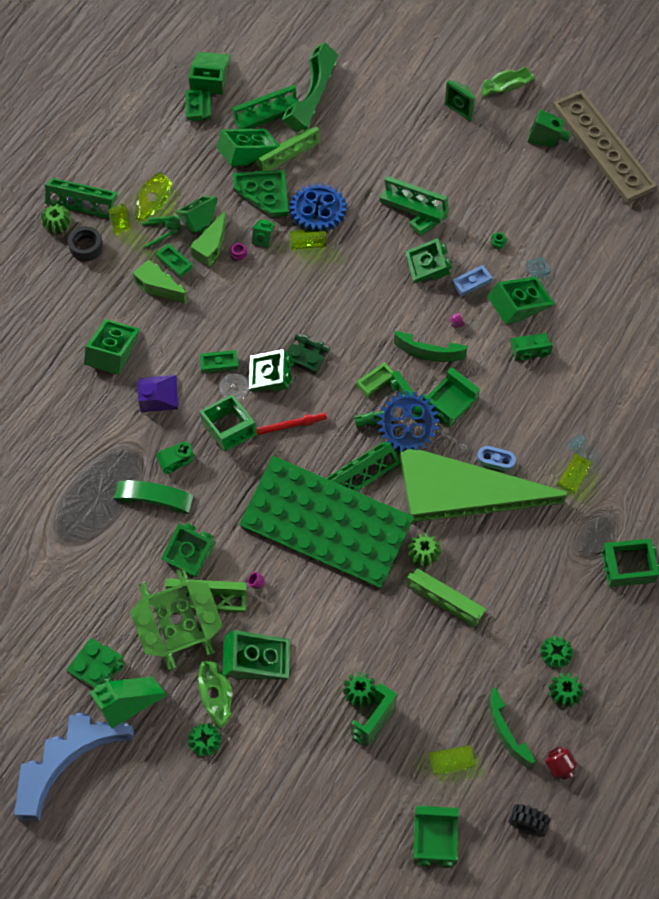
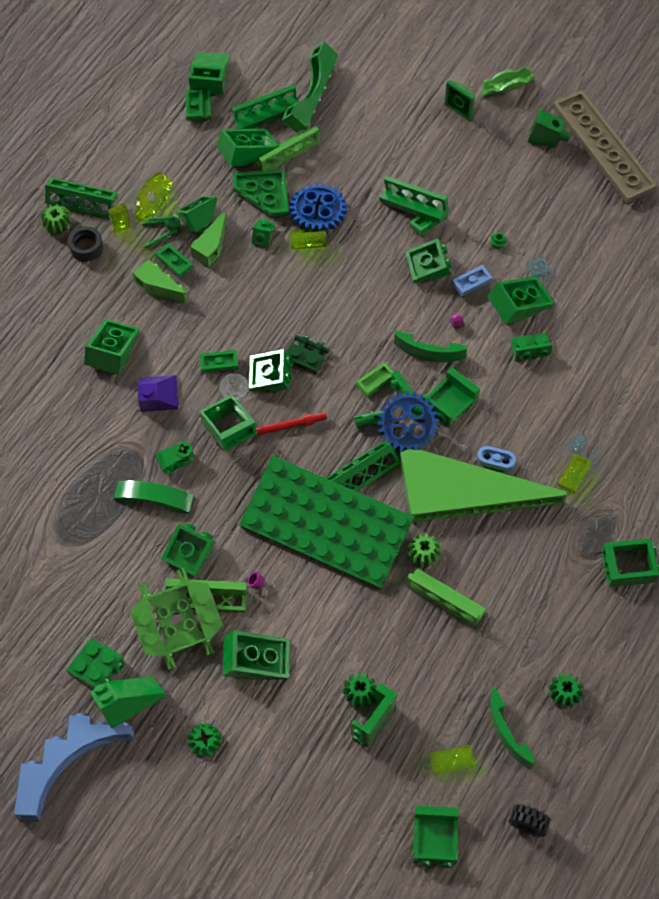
bright green piece [198,661,232,729] -> none
magenta plate [230,243,248,260] -> none
green gear [540,635,573,668] -> none
dark red head [545,746,577,780] -> none

